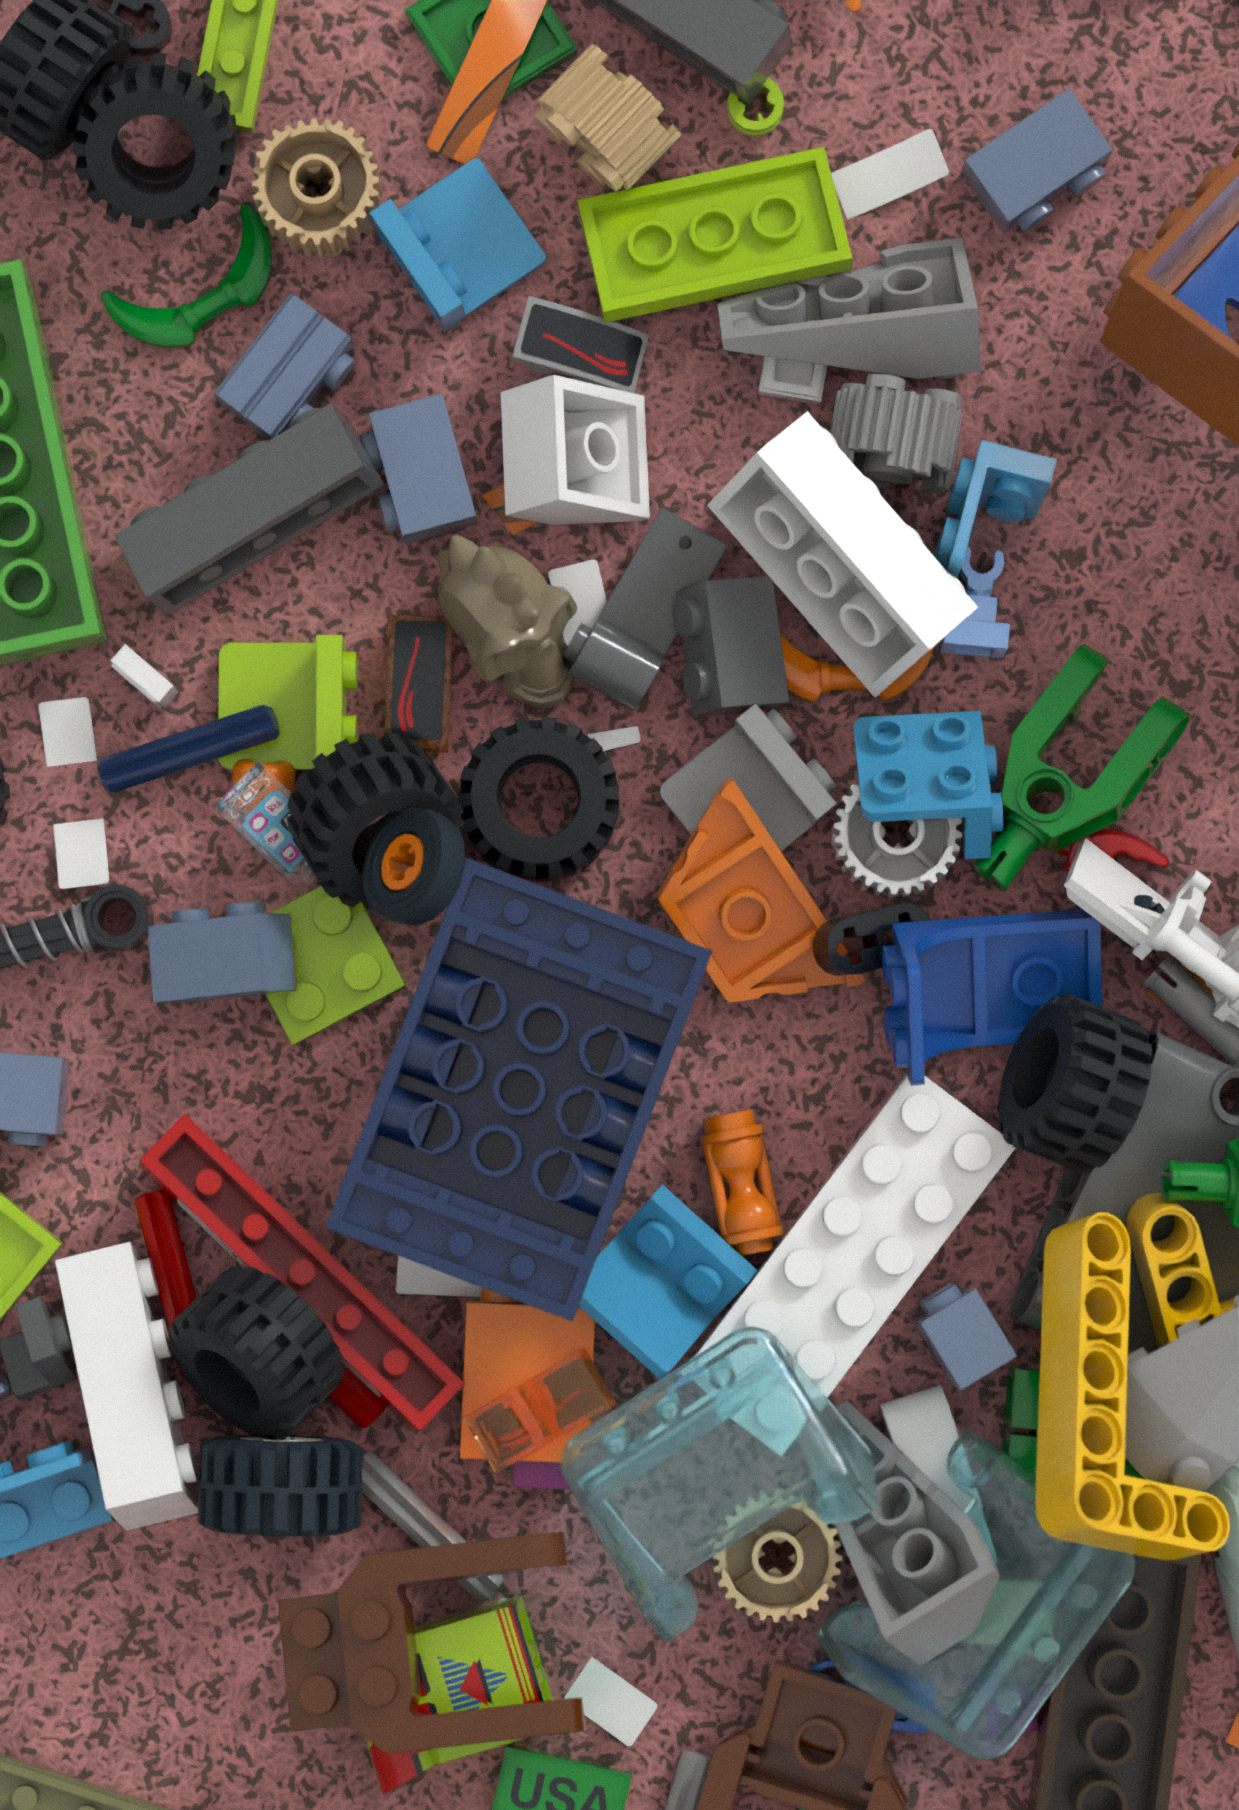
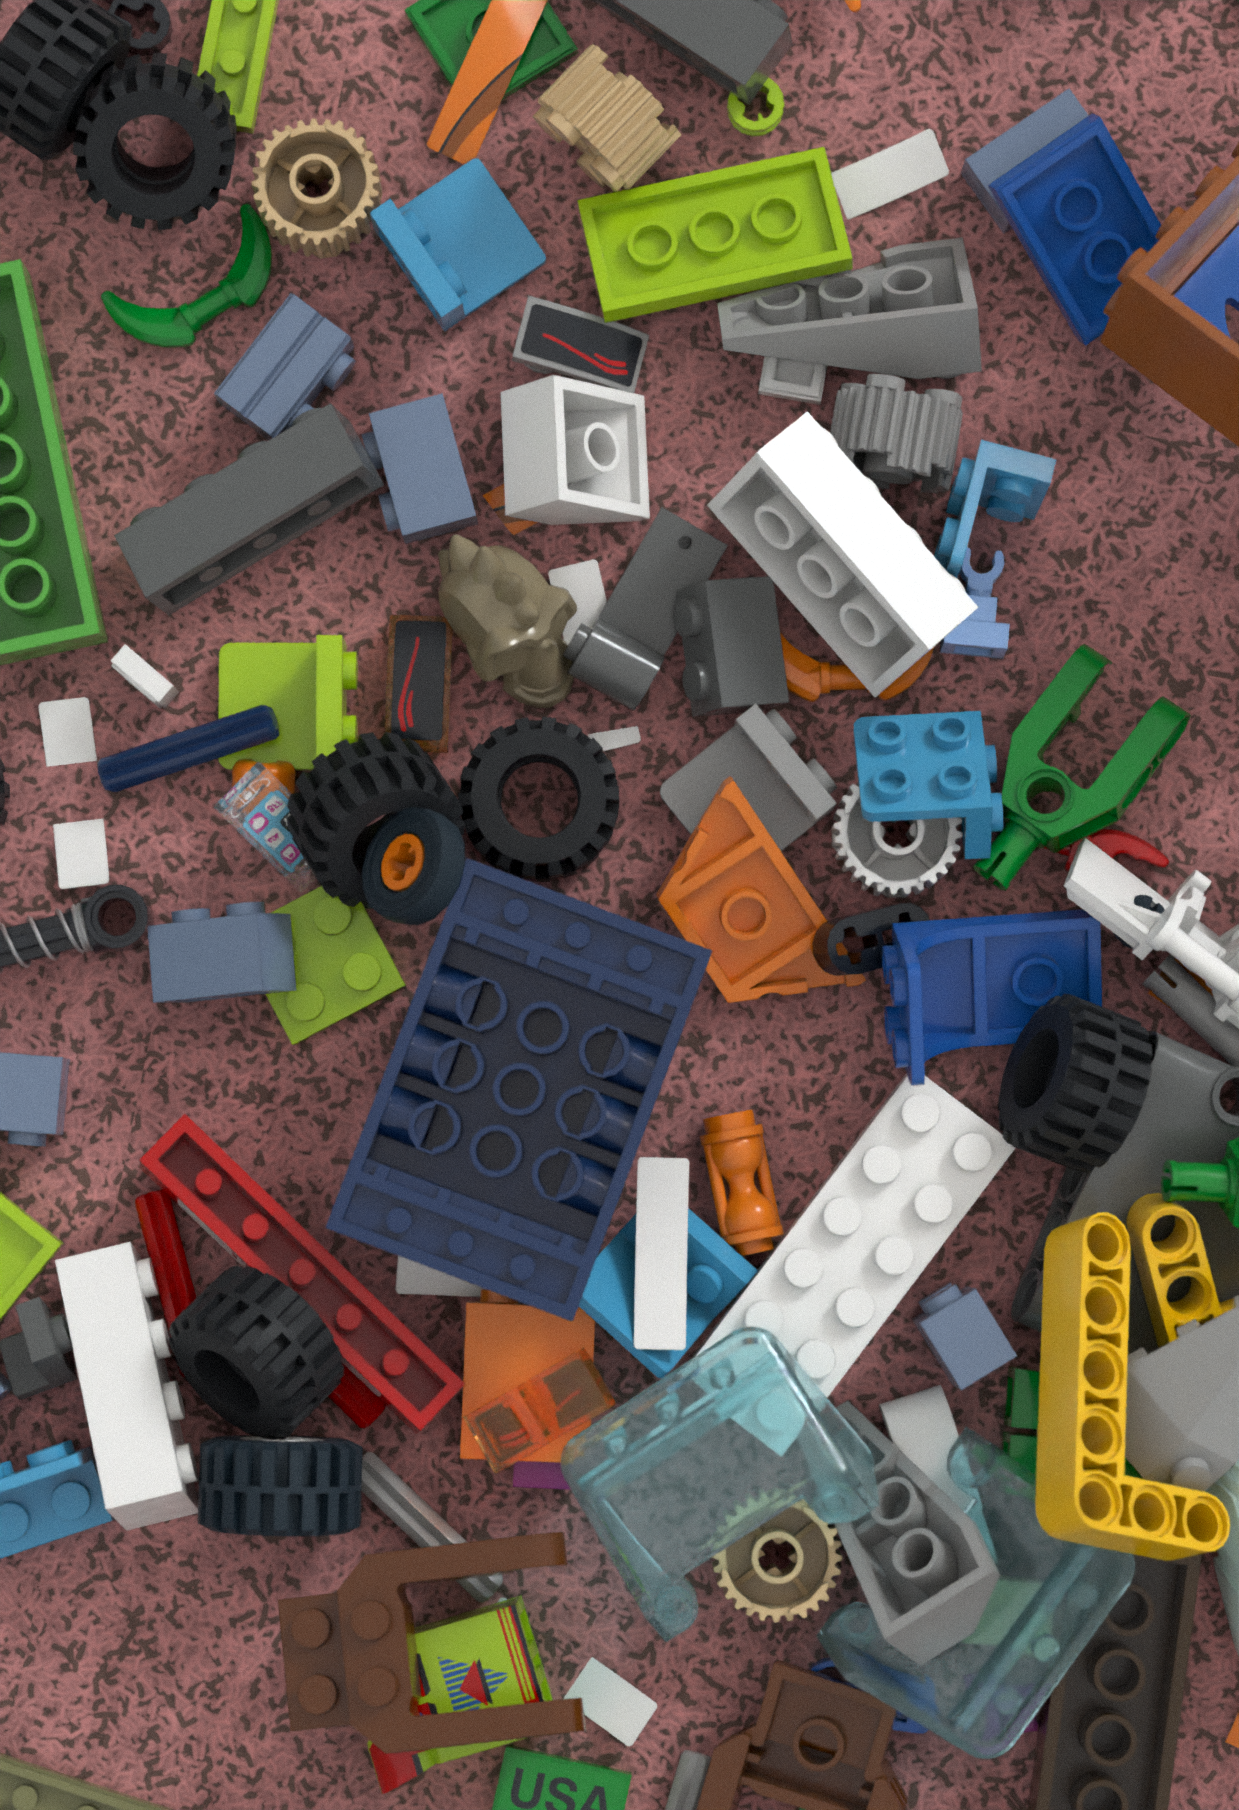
none -> white sticker [634,1157,689,1350]
none -> blue tile [988,113,1161,345]

